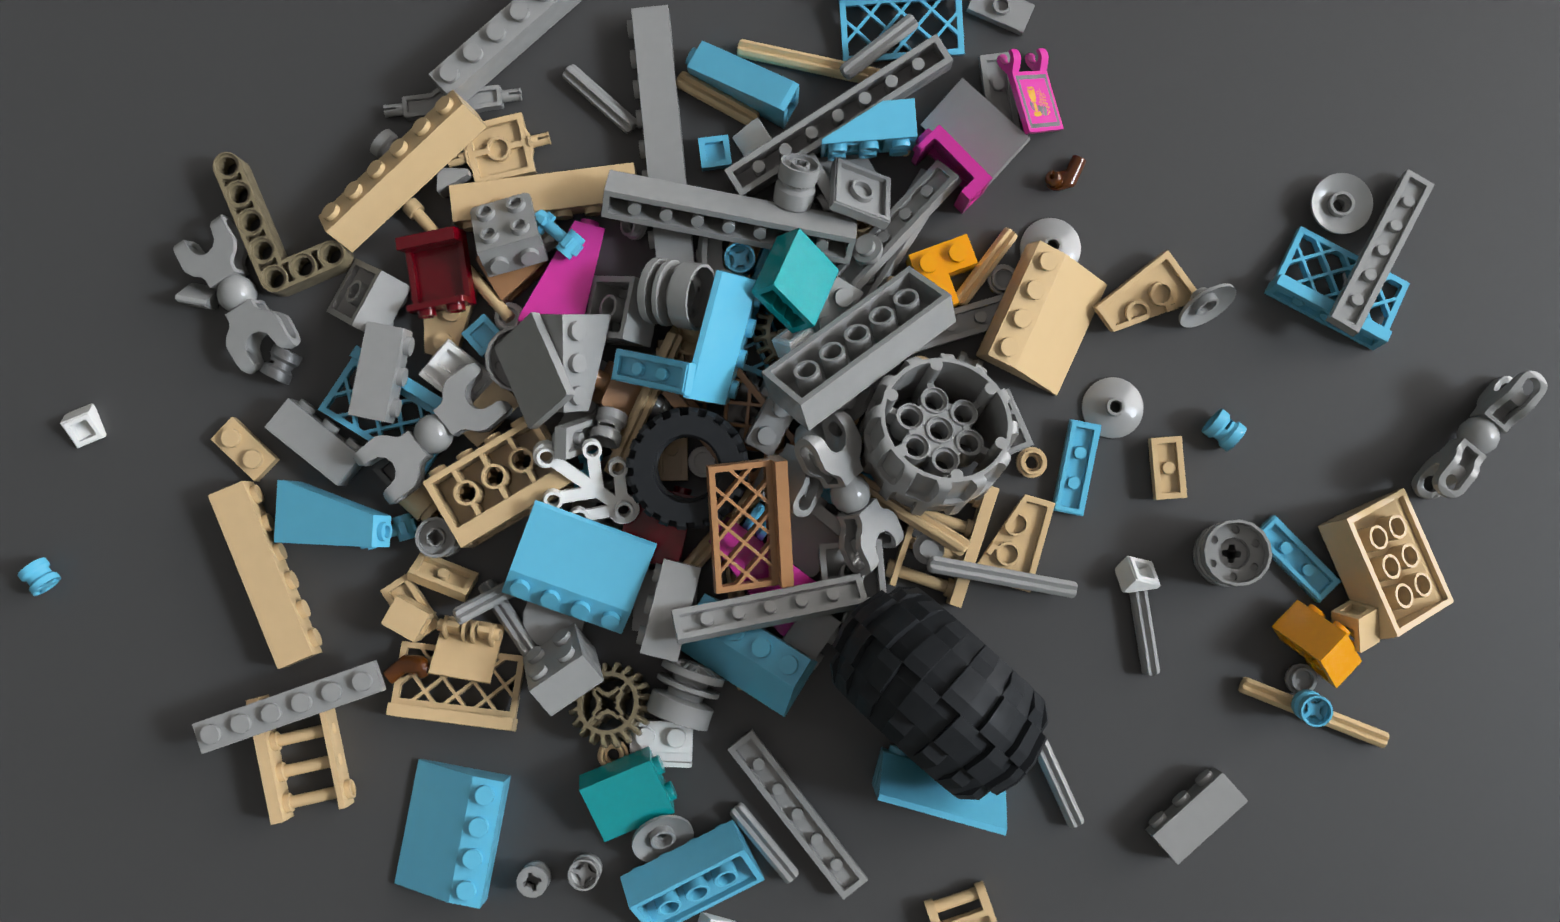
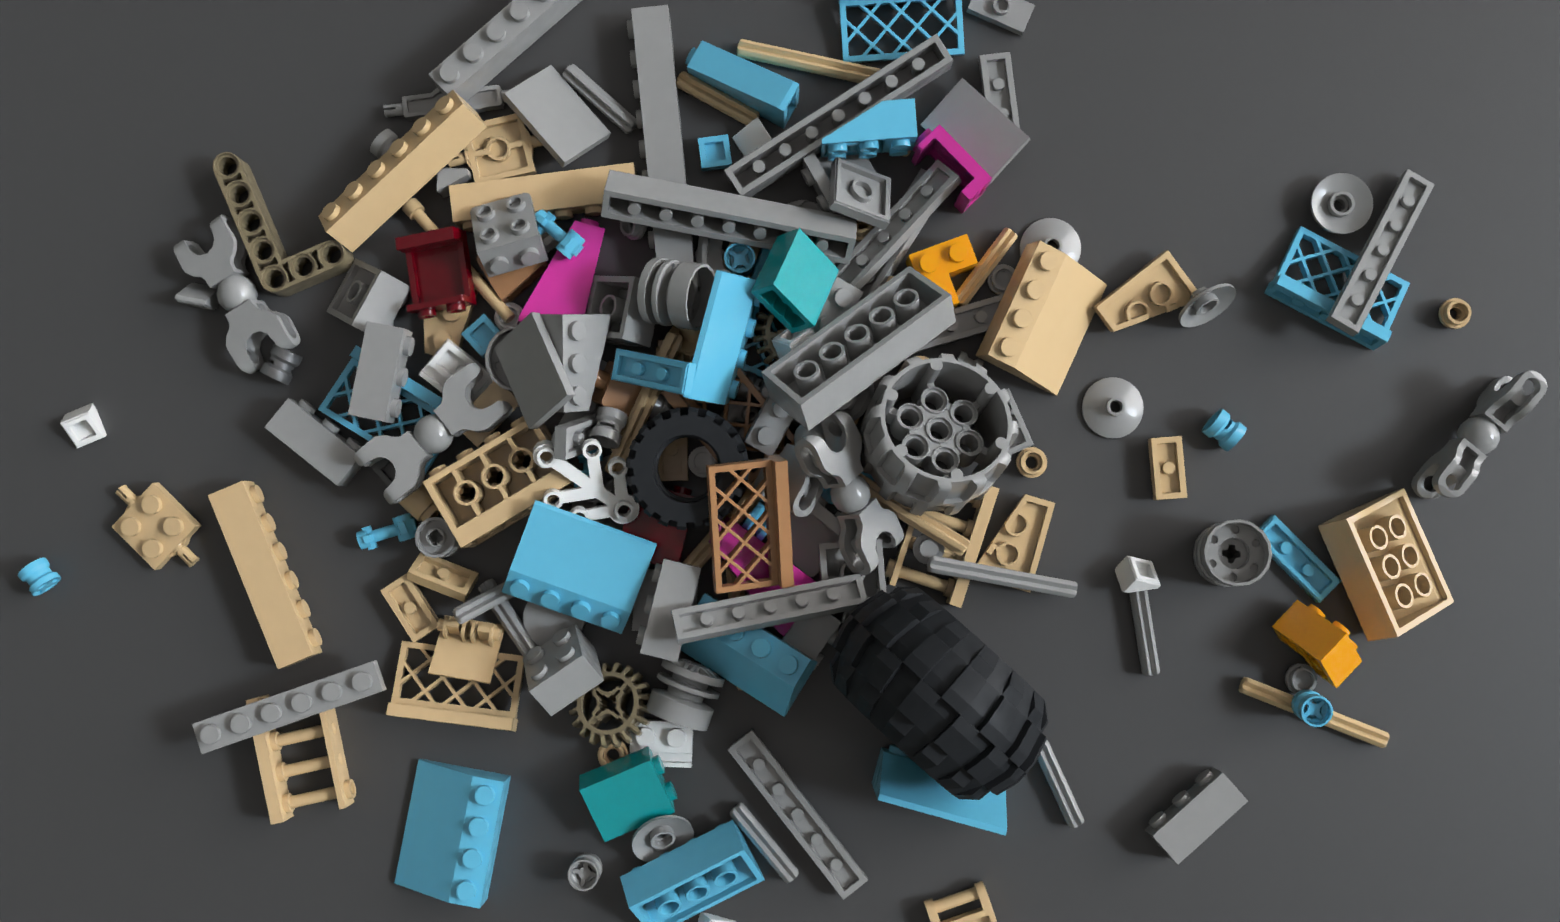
tan plate [211,417,280,482] -> none
medium azure slope [274,480,392,547] -> none
tan panel [381,595,437,642] -> none
reddish brown arm [383,654,430,684] -> none
light grey wheel [516,860,552,898] -> none
light grey wheel [773,153,821,212] -> none
light grey axle [839,14,919,80] -> none
light grey plate [852,234,883,265] -> none
dark pink flag [997,48,1064,134] -> none
reddish brown arm [1045,155,1086,191] -> none
medium azure tile [1053,419,1102,516] -> none
tan panel [1331,600,1380,653] -> none
none -> tan plate [112,482,202,570]
none -> light grey tile [503,65,611,167]
none -> tan plate [1438,298,1472,329]

